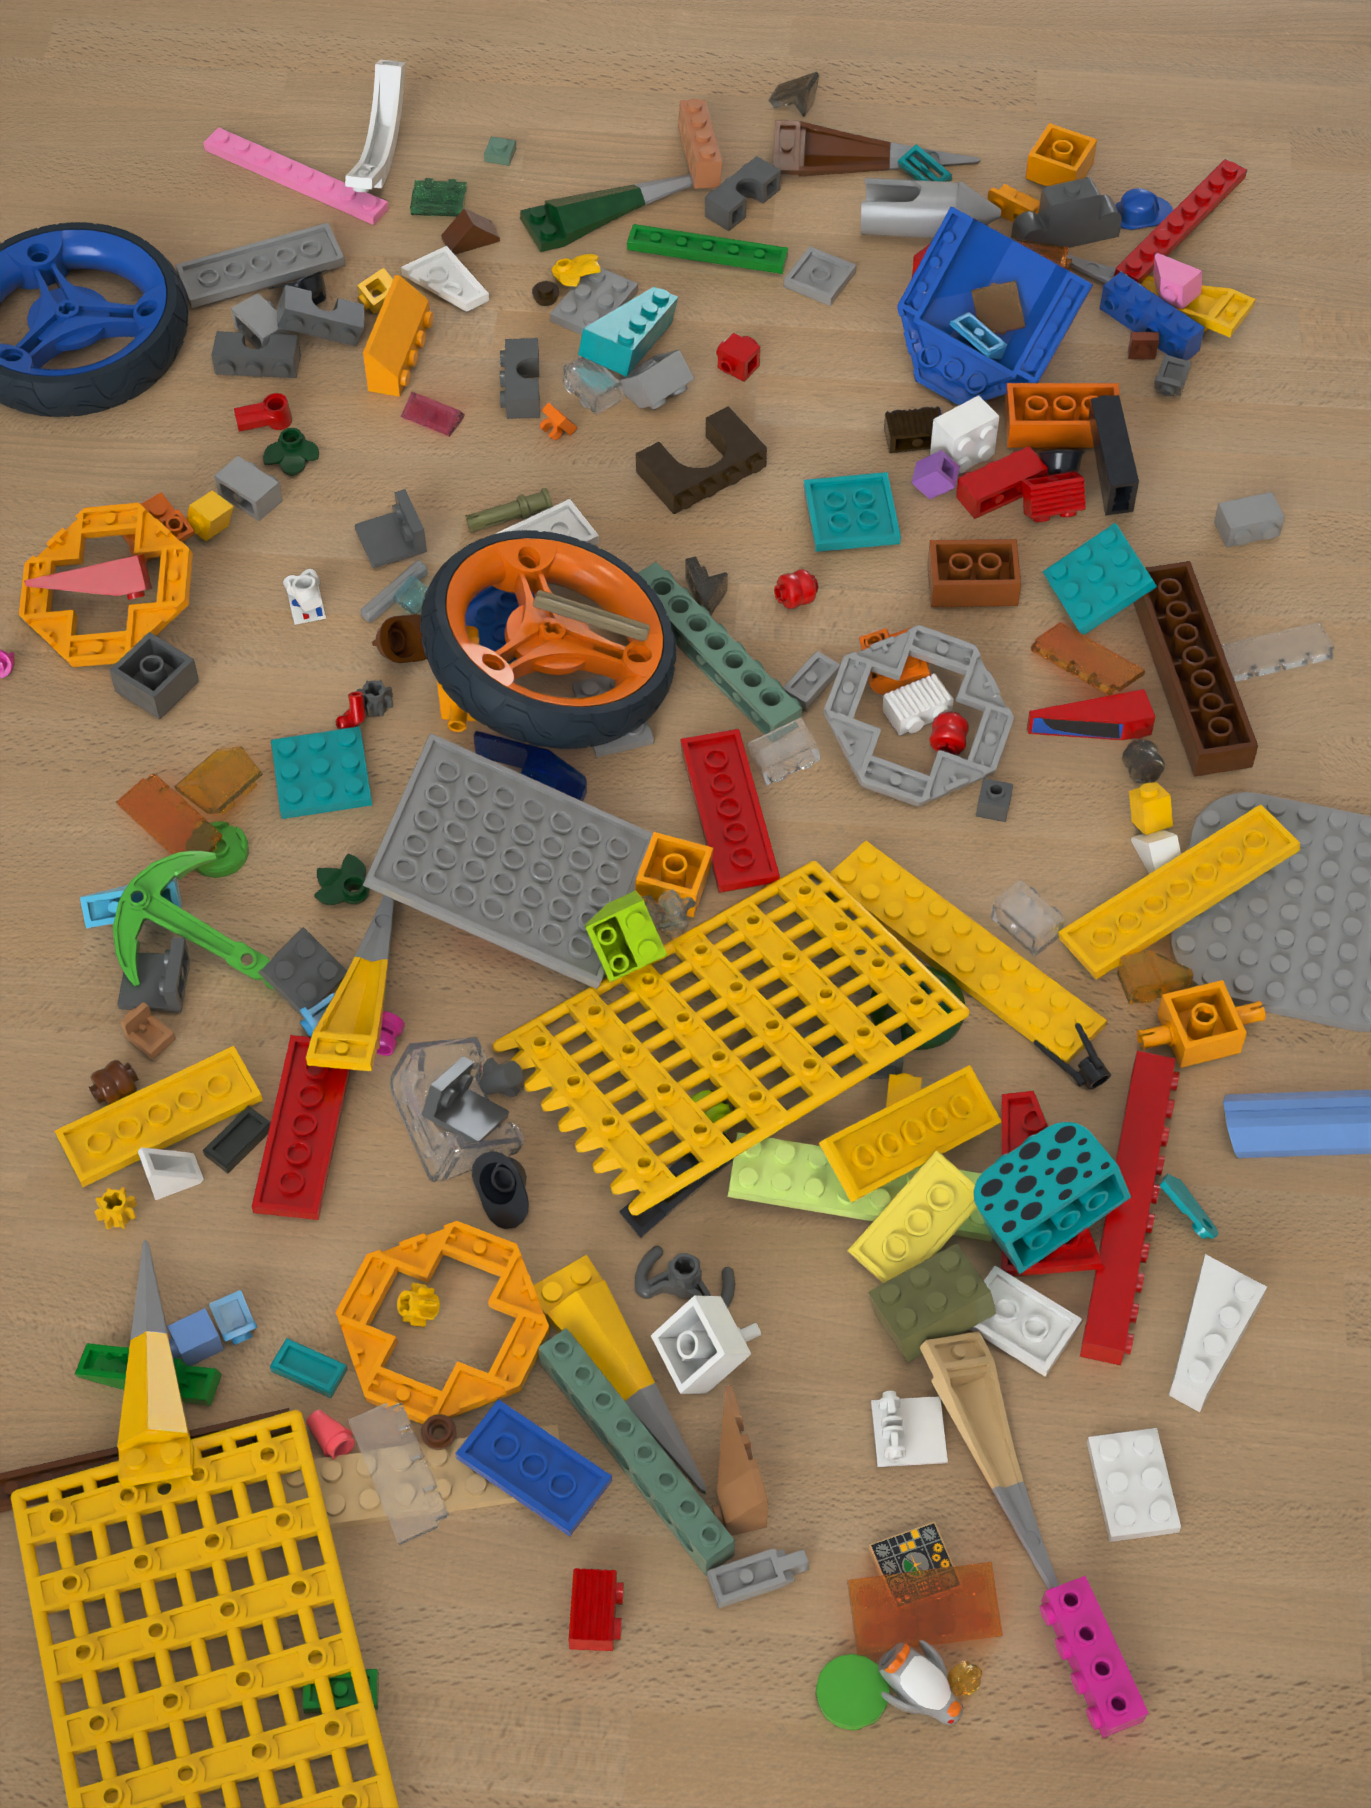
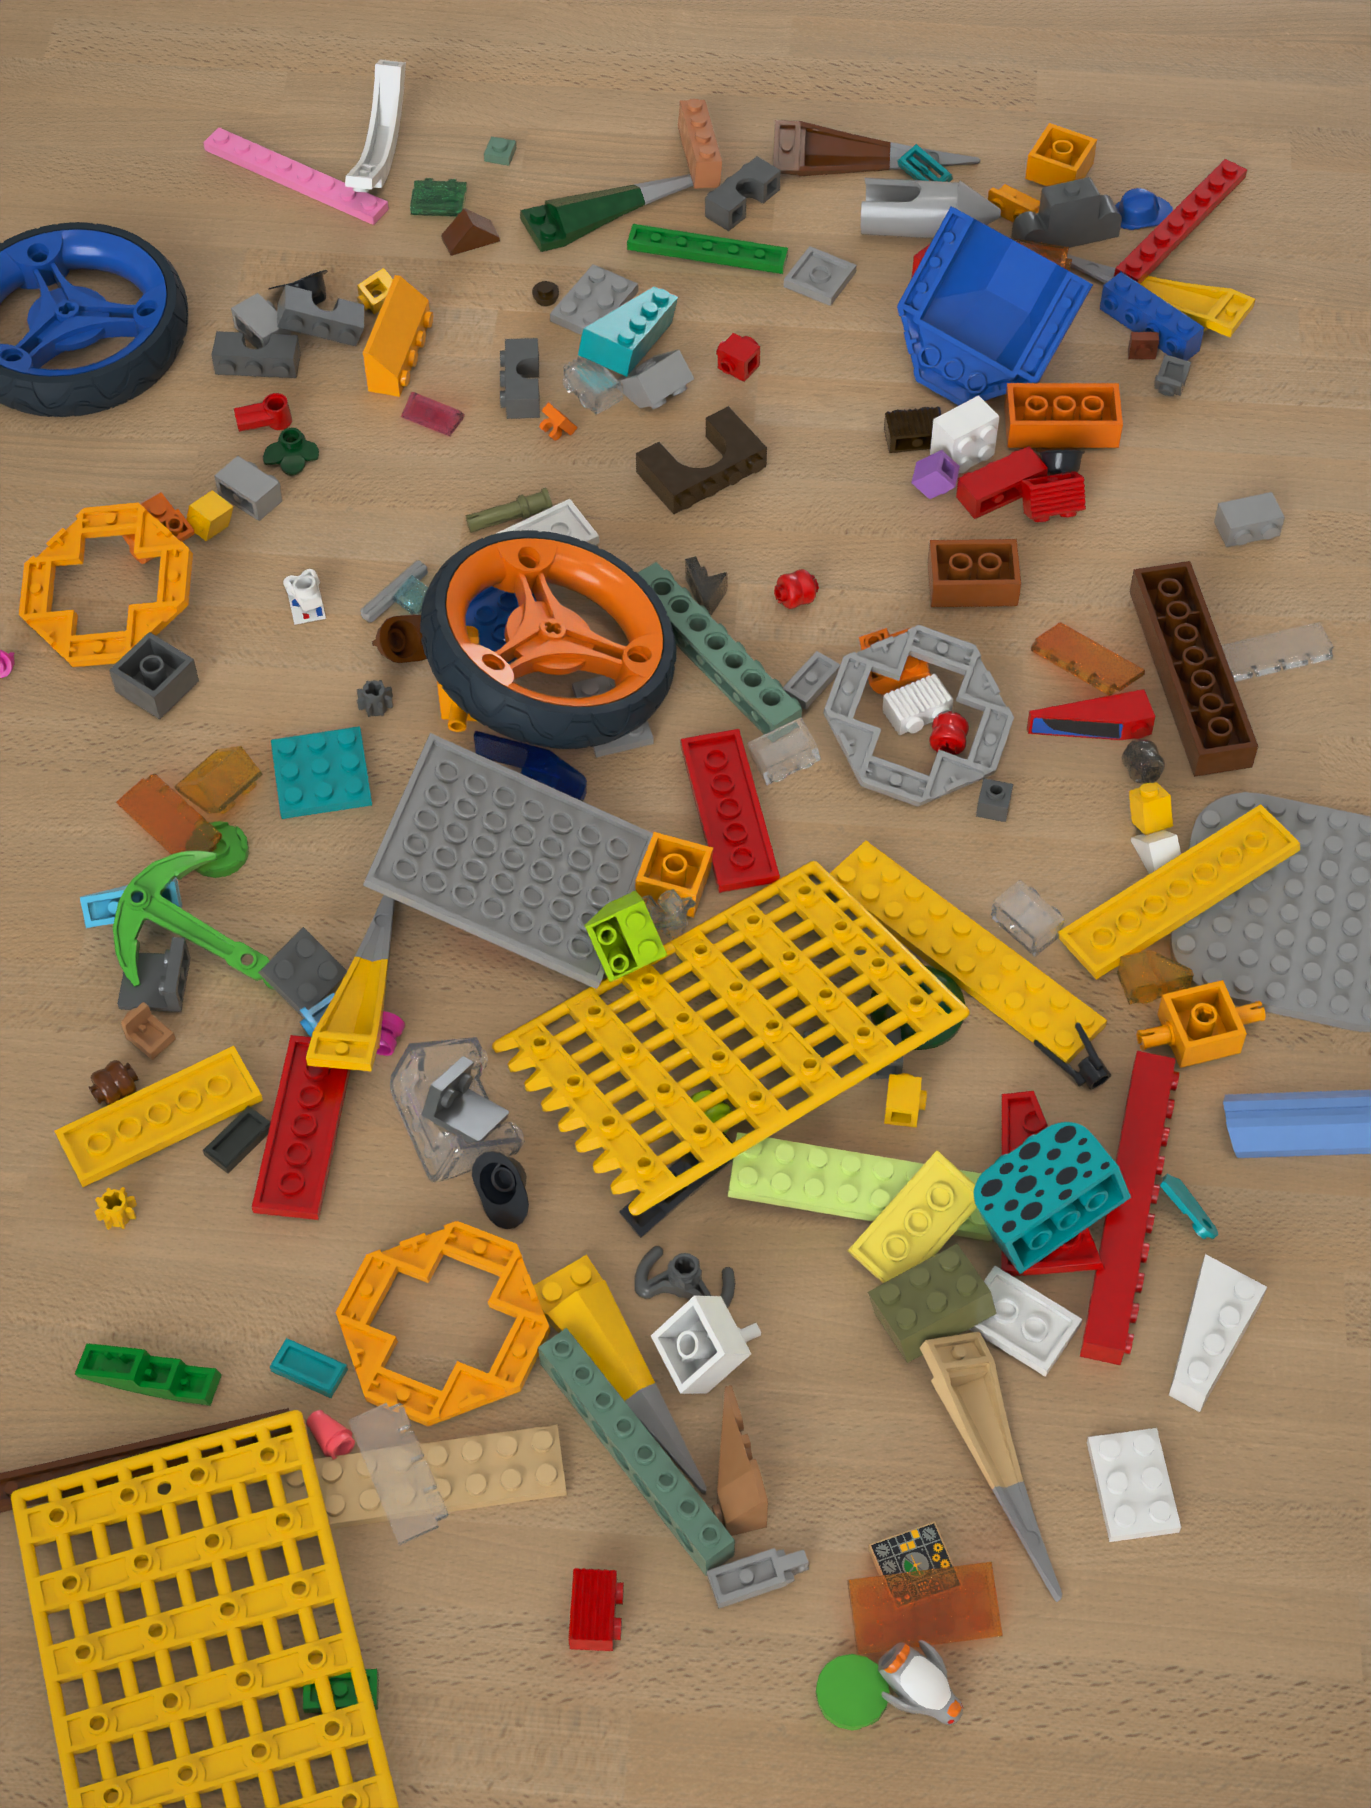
slope [24,554,152,600] -> none
yellow plate [117,1240,193,1488] -> none
white slope [138,1147,204,1200] -> none
medium blue brick [167,1308,224,1366] -> none
light grey plate [175,223,345,308] -> none
dark azure bracket [209,1290,258,1345] -> none
dark green plate [314,854,370,905] -> none
red arm [336,691,365,729] -> none
dark grey bracket [355,489,427,568] -> none
yellow gear [397,1283,440,1327] -> none
white wing [401,246,489,312] -> none
reddish brown plate [421,1414,457,1450] -> none
blue plate [455,1399,612,1537] -> none
dark grey piece [480,1057,523,1097] -> none
dark tan axle [533,590,650,641] -> none
yellow plate [551,254,601,287] -> none
clear smoke slope [768,72,819,117] -> none
teal plate [803,472,901,552] -> none
yellow plate [819,1065,1002,1203] -> none
white hinge [871,1391,948,1467] -> none
clear yellow plate [947,1661,982,1696] -> none
dark azure slope [949,312,1007,360] -> none
clear orange piece [971,281,1025,335] -> none
dark pink brick [1039,1576,1149,1738] -> none
teal plate [1042,522,1157,636] -> none
black slope [1089,395,1139,516] -> none
bright pink slope [1153,253,1202,309] -> none

